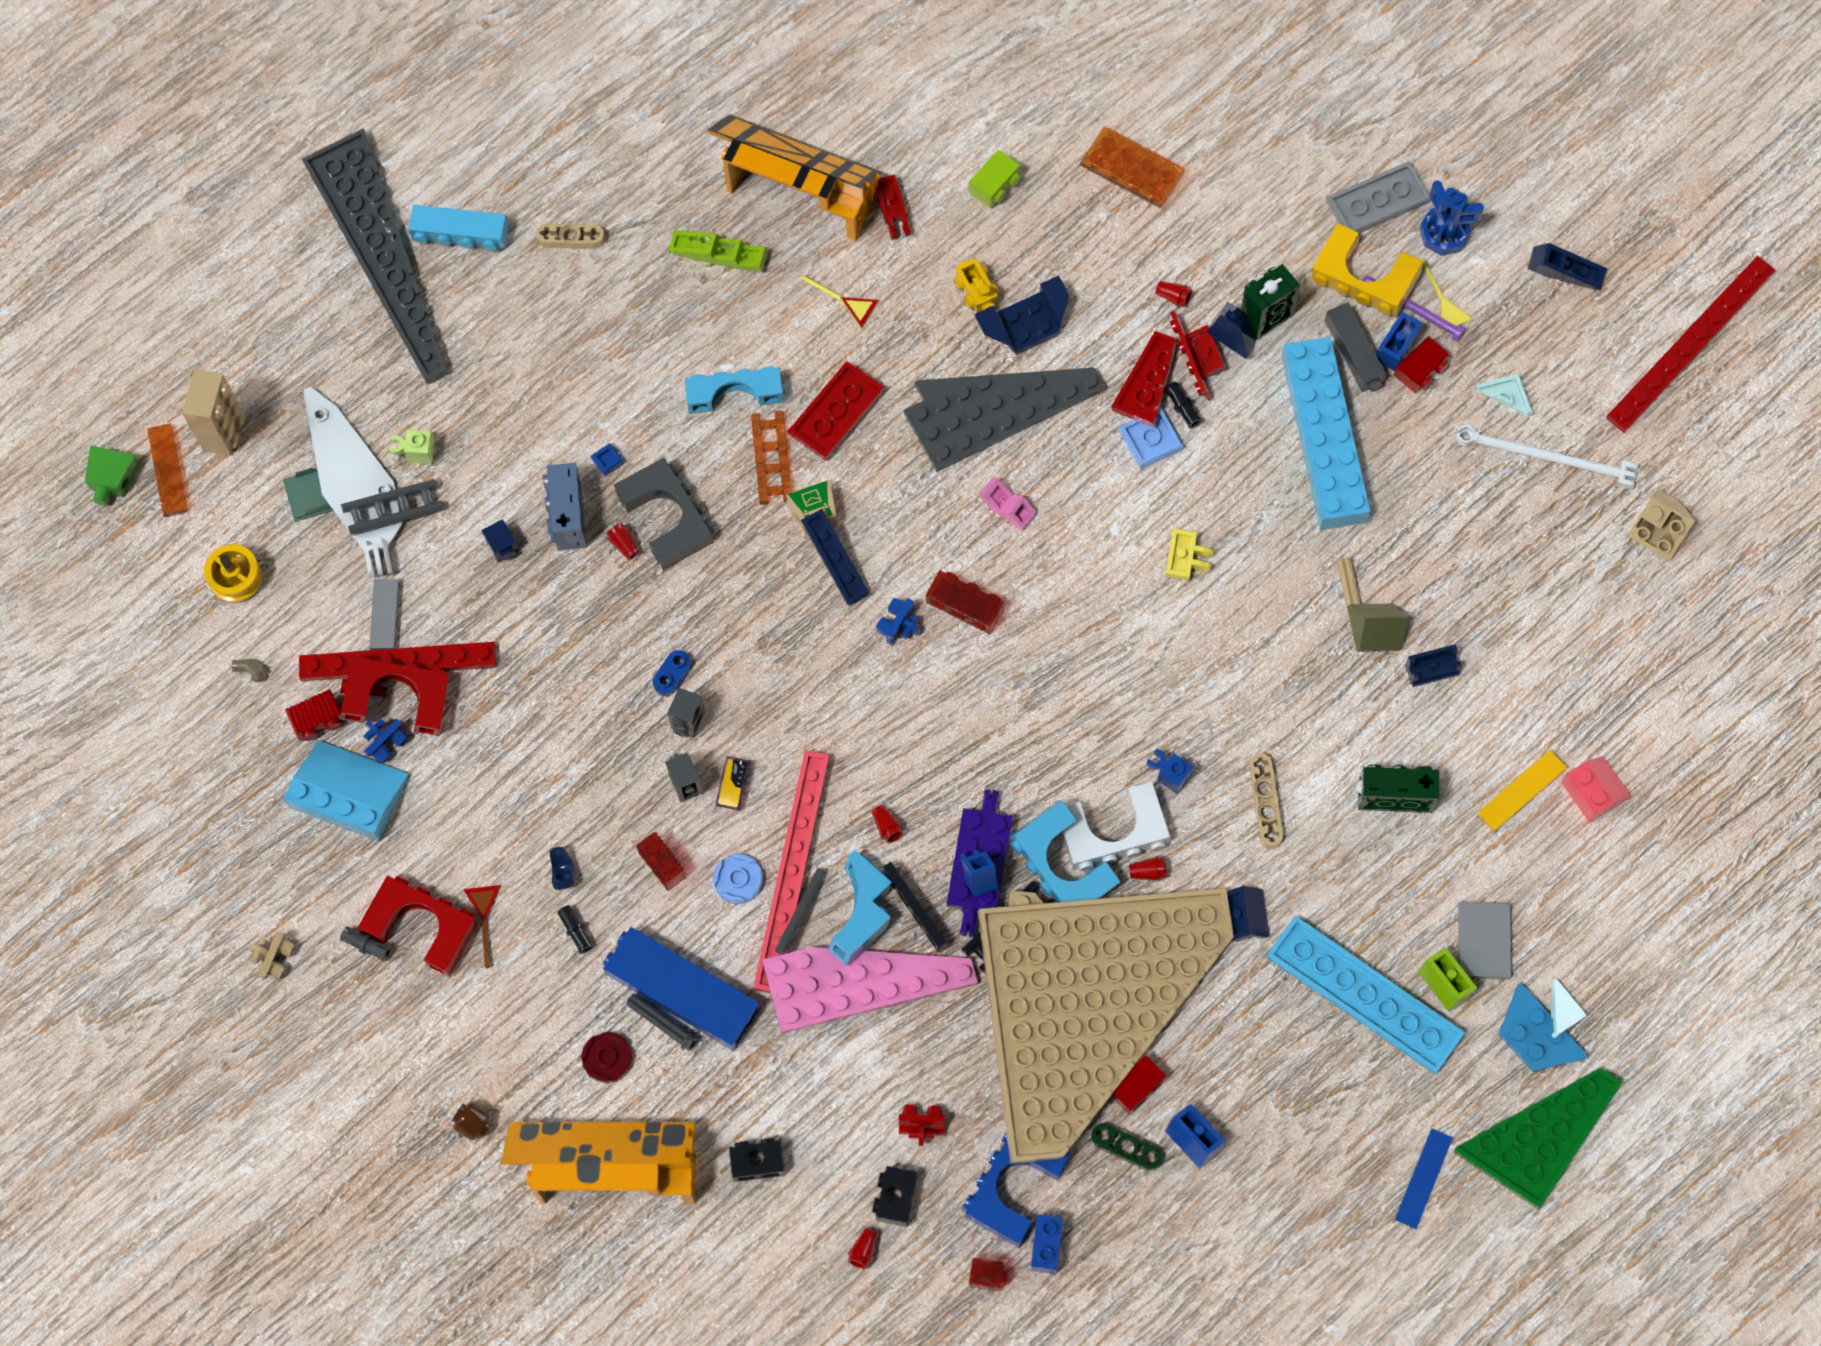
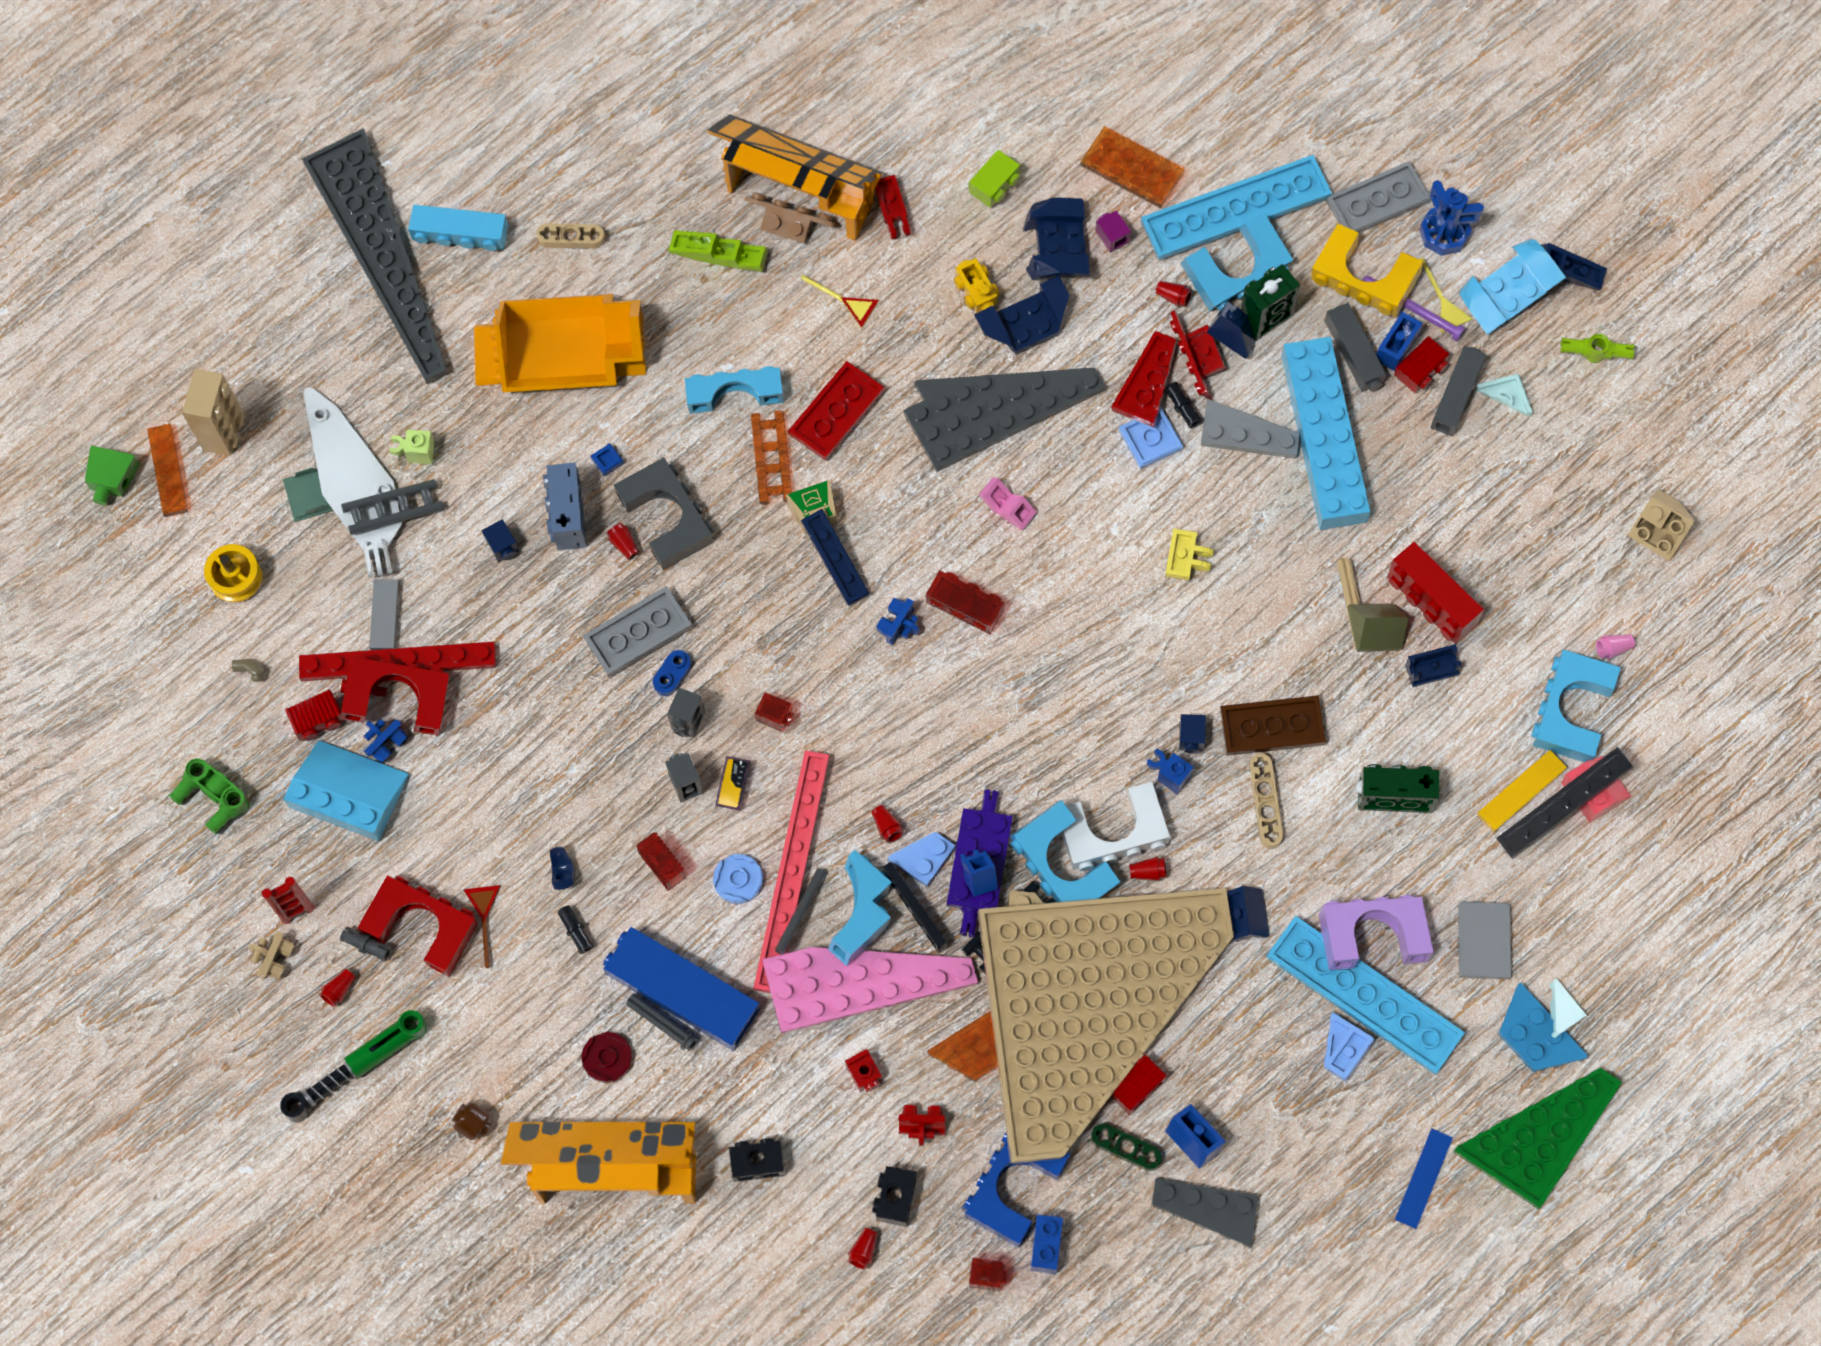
lime brick [1418,948,1477,1012] -> none
white hinge [1456,425,1638,489] -> none
red plate [1606,255,1776,433] -> none
none -> bright green piece [168,758,249,835]
none -> red bar [261,877,314,924]
none -> piece [280,1010,427,1122]
none -> red cone [319,969,356,1007]
none -> light orange panel [474,294,646,393]
none -> light grey plate [583,586,692,677]
none -> medium nougat bracket [744,192,838,243]
none -> clear red brick [754,692,795,733]
none -> red brick [845,1049,882,1092]
none -> light blue wing [887,832,956,887]
none -> clear orange wing [927,1010,998,1082]
none -> dark blue piece [1023,197,1090,280]
none -> magenta brick [1096,210,1131,253]
none -> medium azure plate [1140,155,1332,261]
none -> dark grey wing [1151,1178,1258,1248]
none -> dark blue brick [1179,714,1206,754]
none -> medium azure arch [1180,212,1293,311]
none -> light grey wing [1201,399,1300,459]
none -> reddish brown plate [1220,695,1326,756]
none -> lavender arch [1318,895,1433,971]
none -> light blue wing [1324,1013,1375,1082]
none -> red brick [1387,542,1484,645]
none -> dark grey brick [1430,346,1486,437]
none -> medium azure piece [1460,239,1566,335]
none -> black tile [1496,747,1634,859]
none -> medium azure arch [1531,650,1621,762]
none -> lime pin [1560,334,1634,363]
none -> bright pink cone [1596,634,1635,659]

